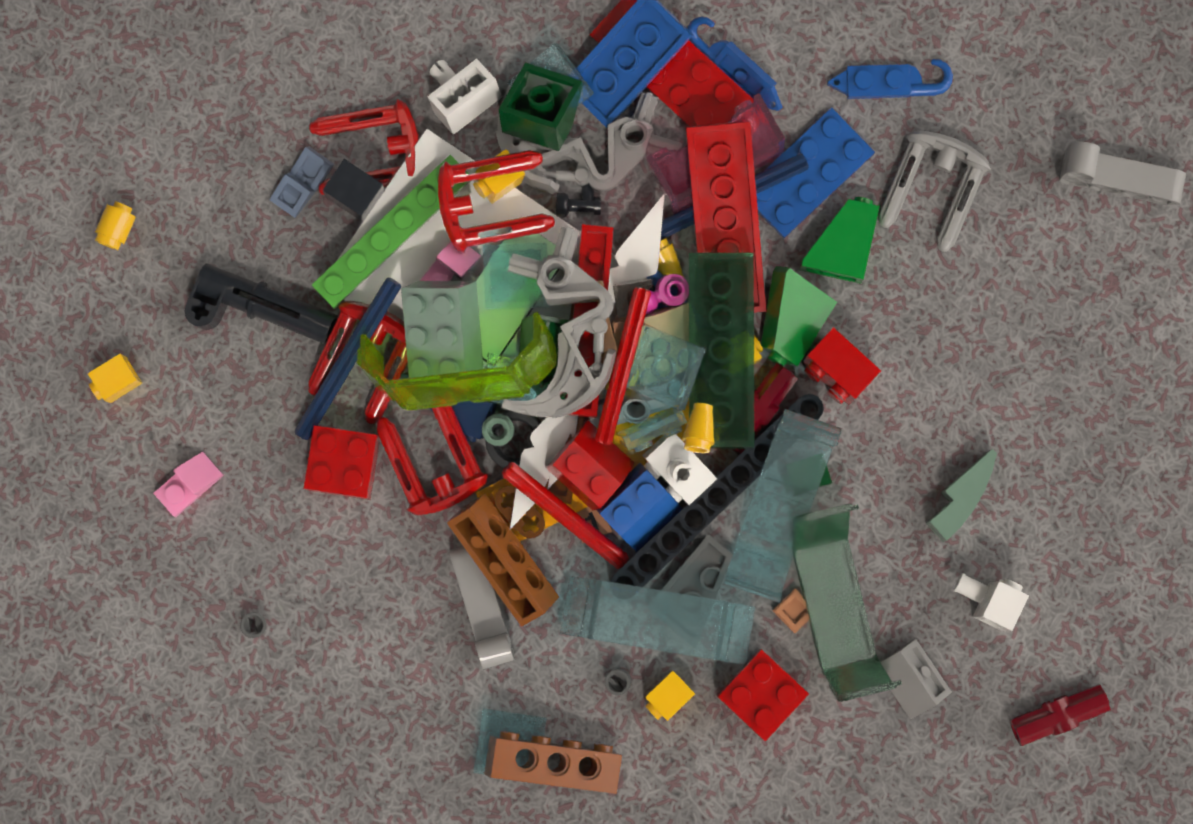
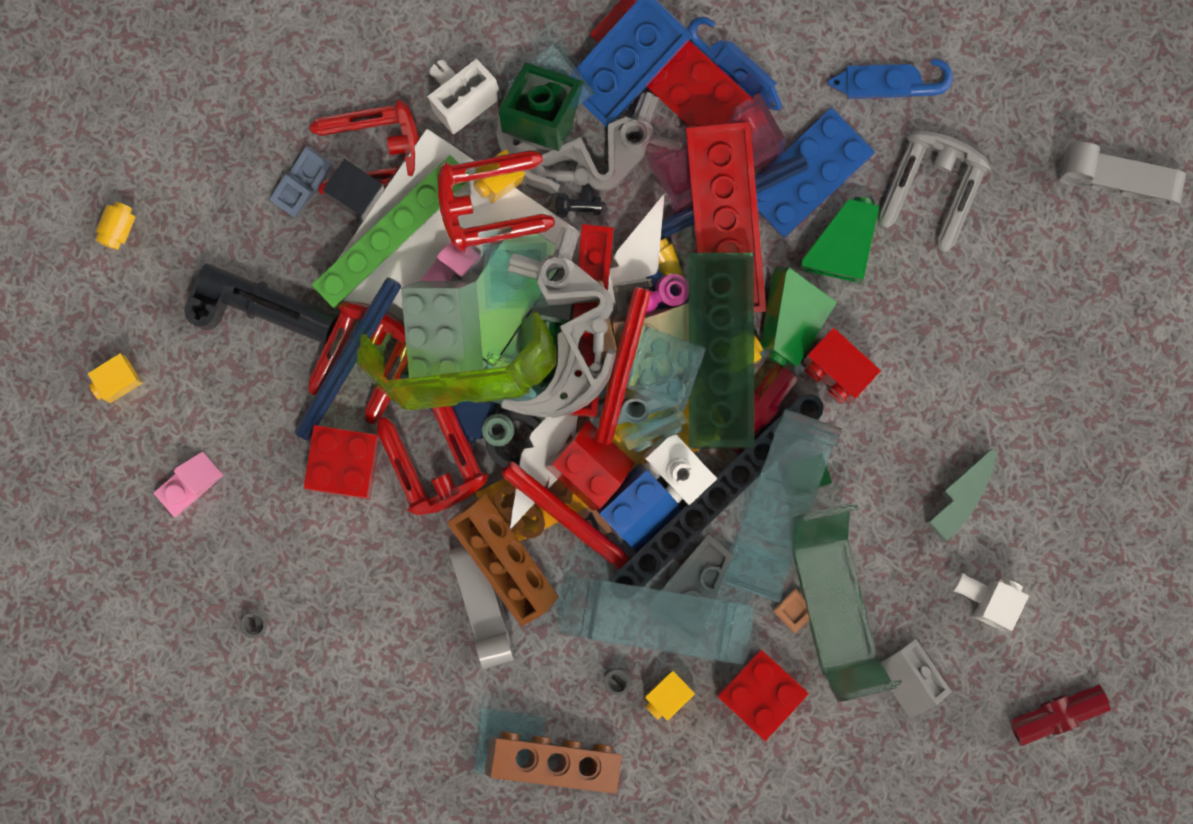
yellow cone [682,403,714,453] -> none

